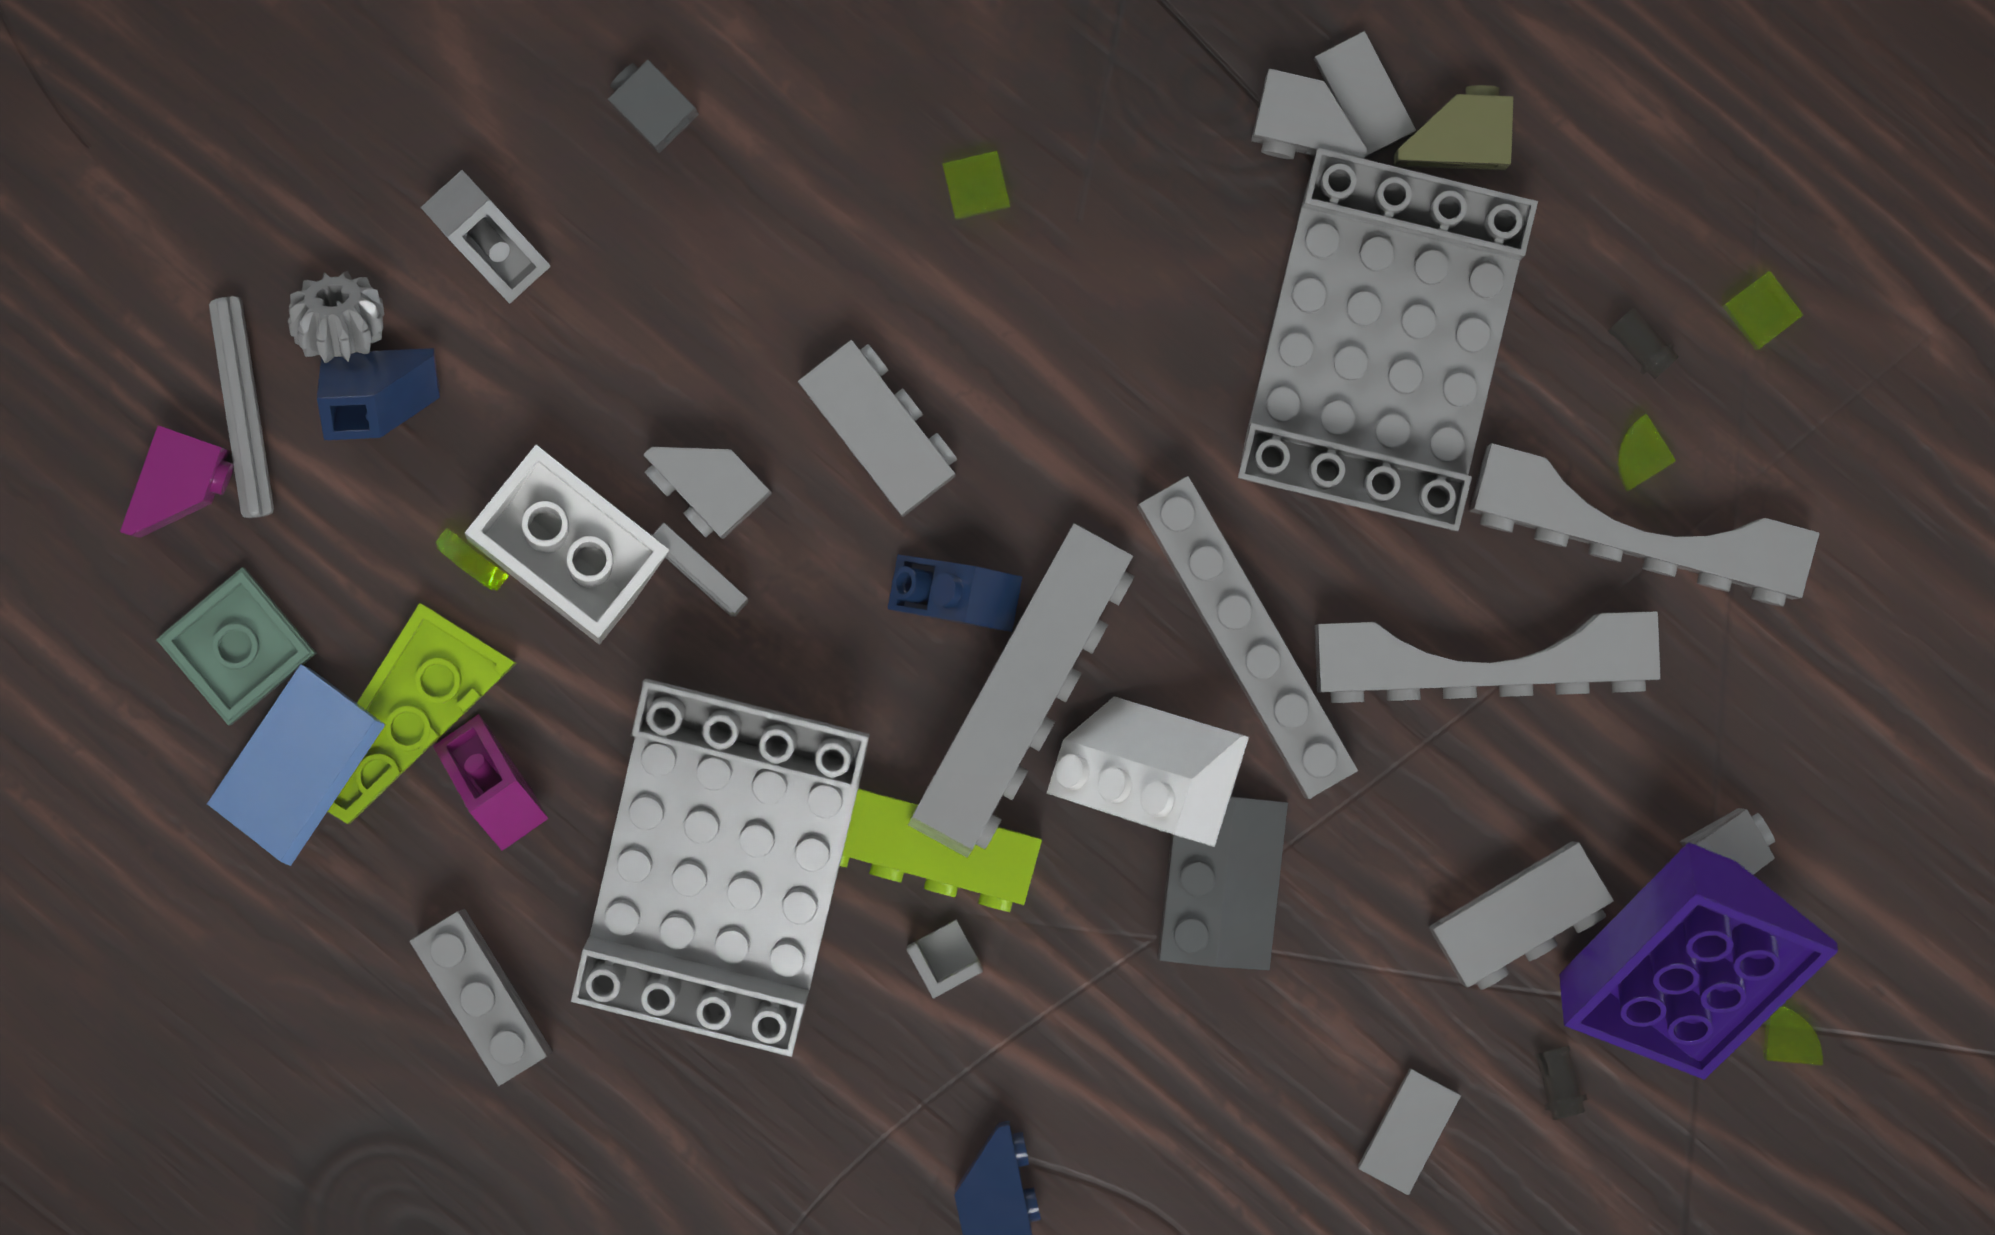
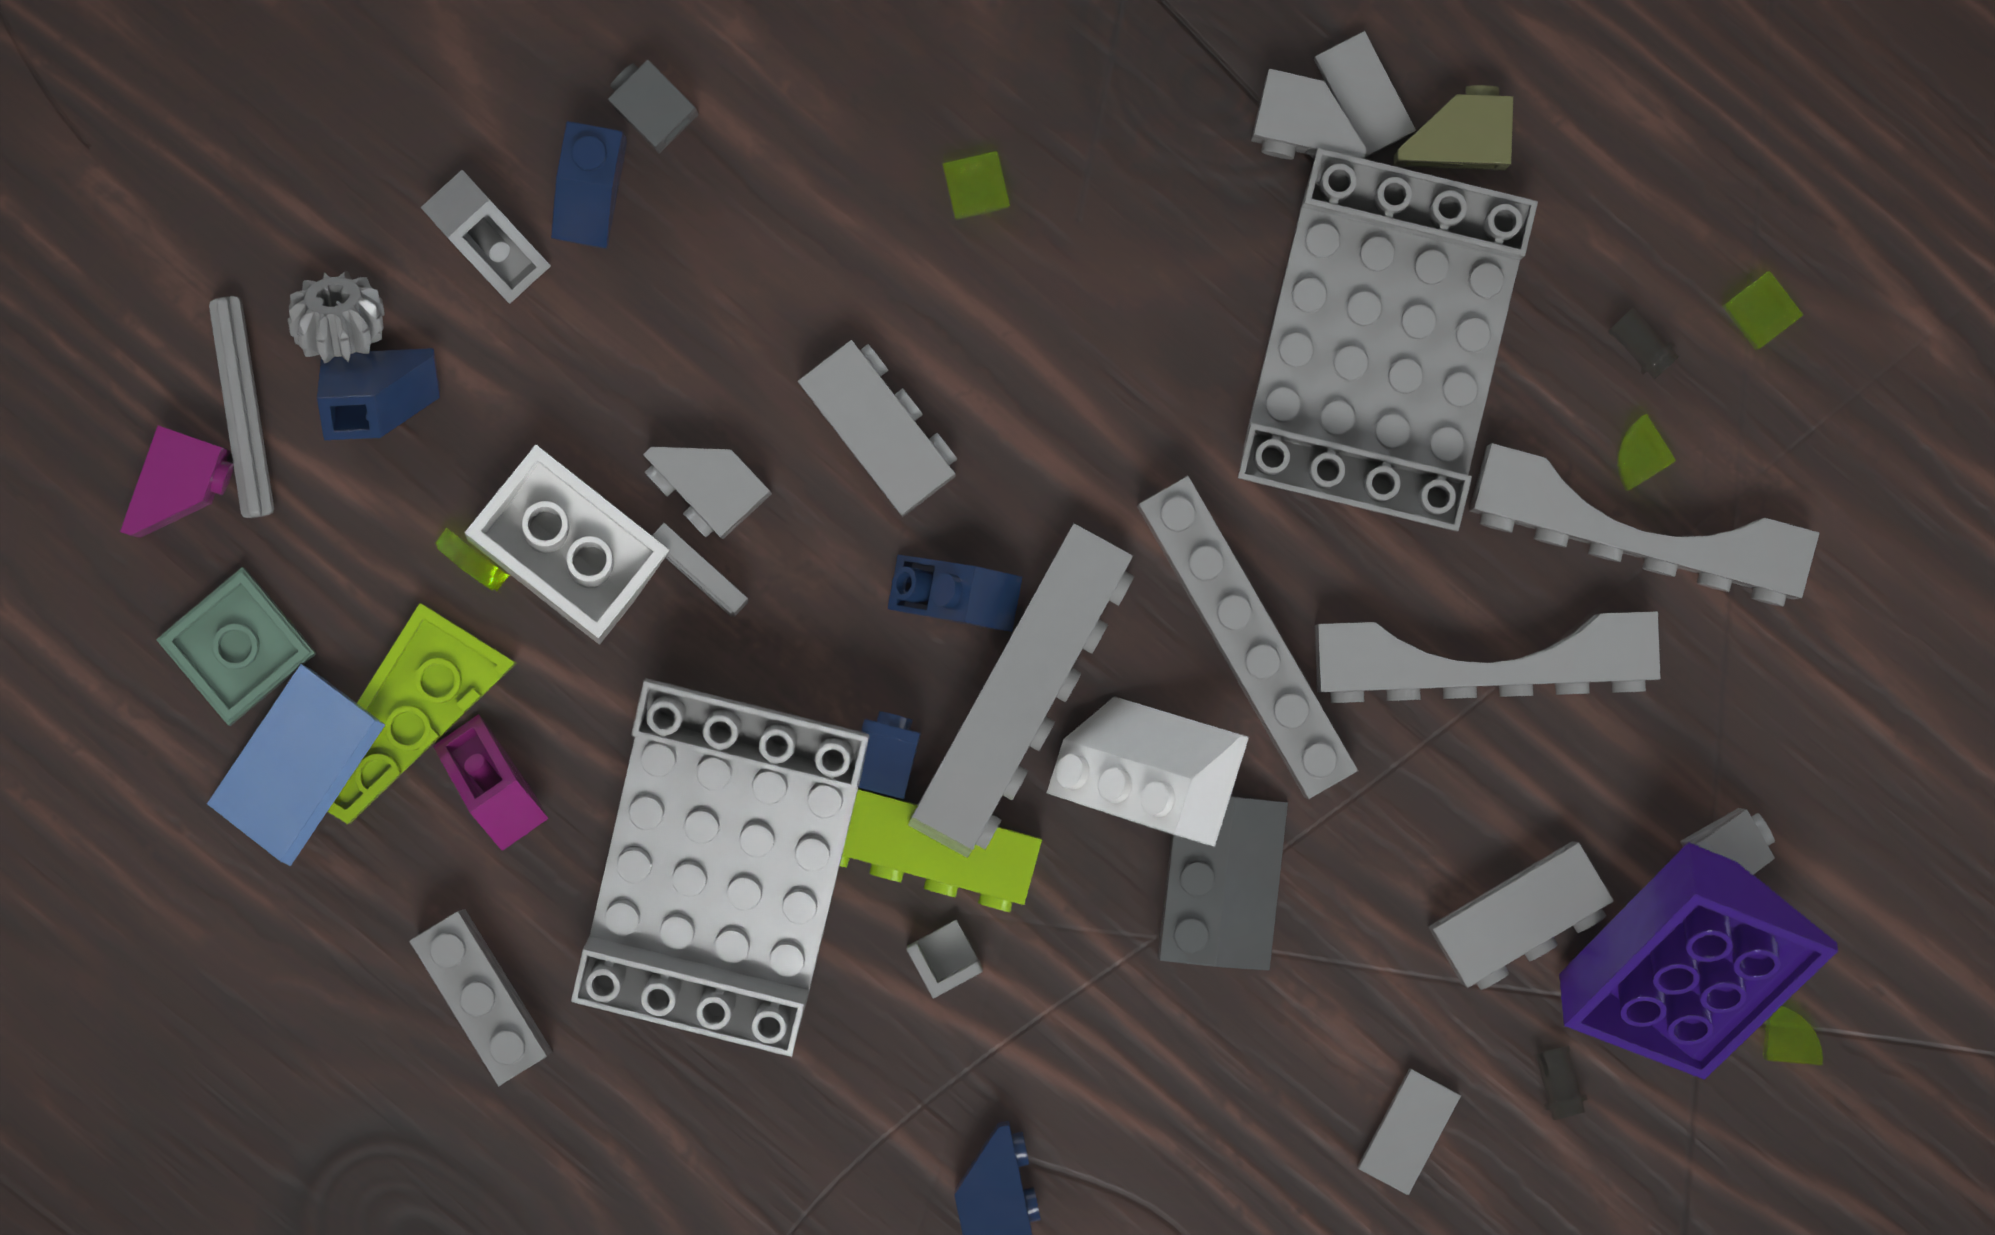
none -> dark blue slope [551,121,628,249]
none -> dark blue slope [859,711,921,799]

